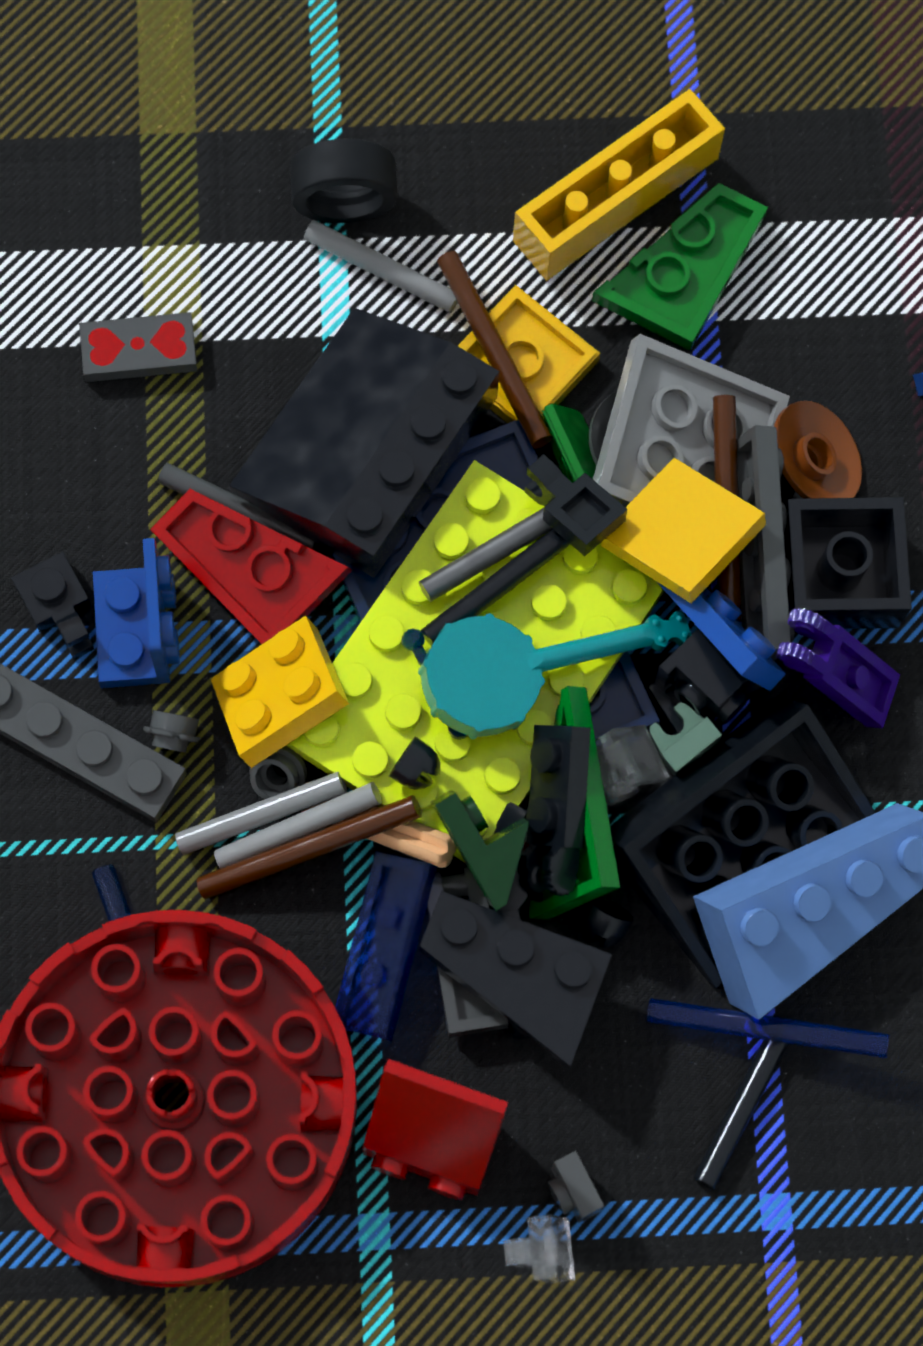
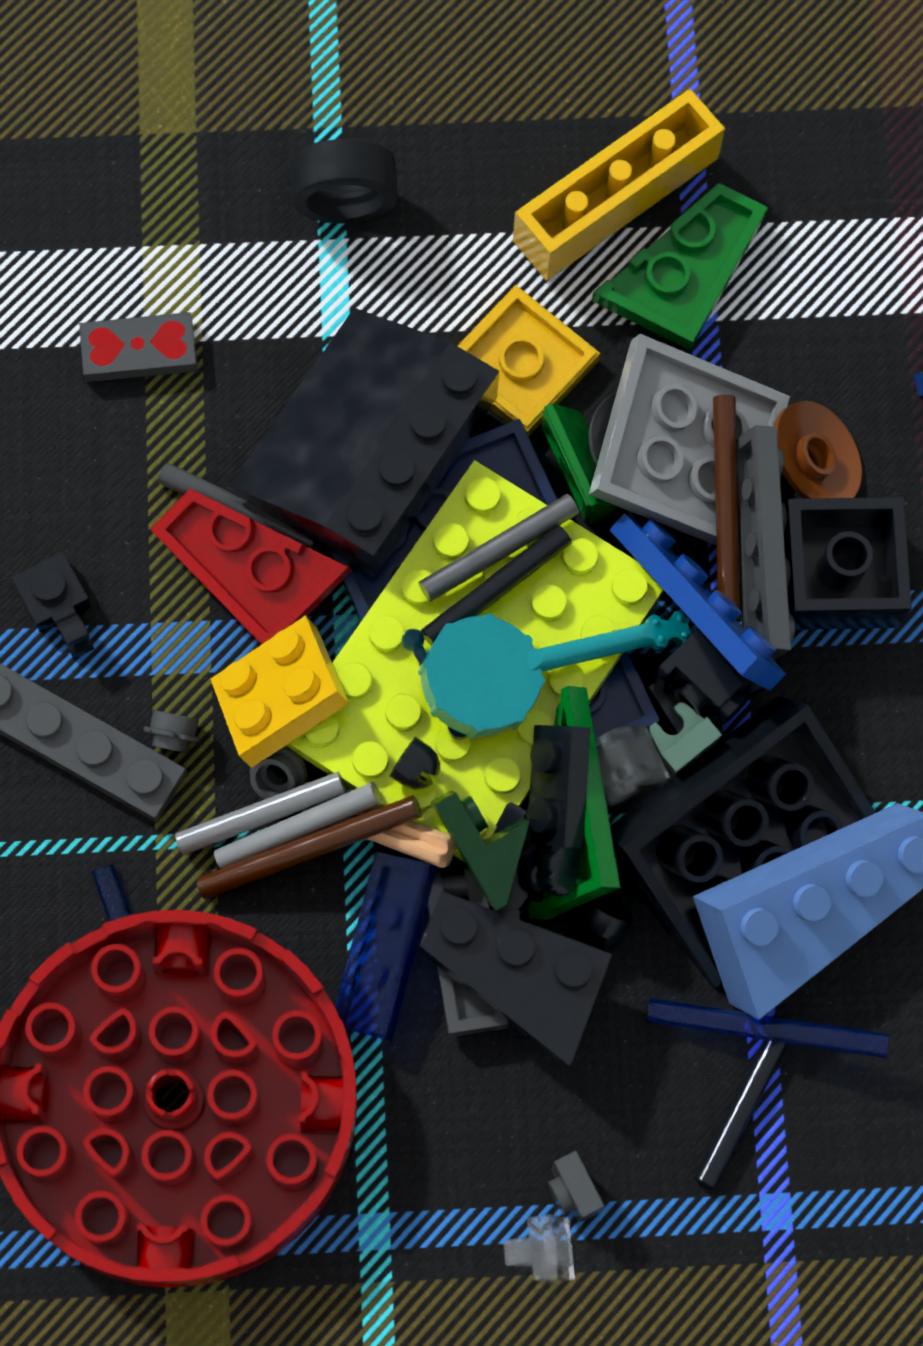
blue bracket [93,538,180,688] -> none
light grey bar [304,220,458,313] -> none
red slope [363,1059,508,1201] -> none
reddish brown bar [437,251,553,449] -> none
black plate [525,454,628,556] -> none
yellow tile [601,458,766,603] -> none
dark purple hinge [776,608,900,728] -> none

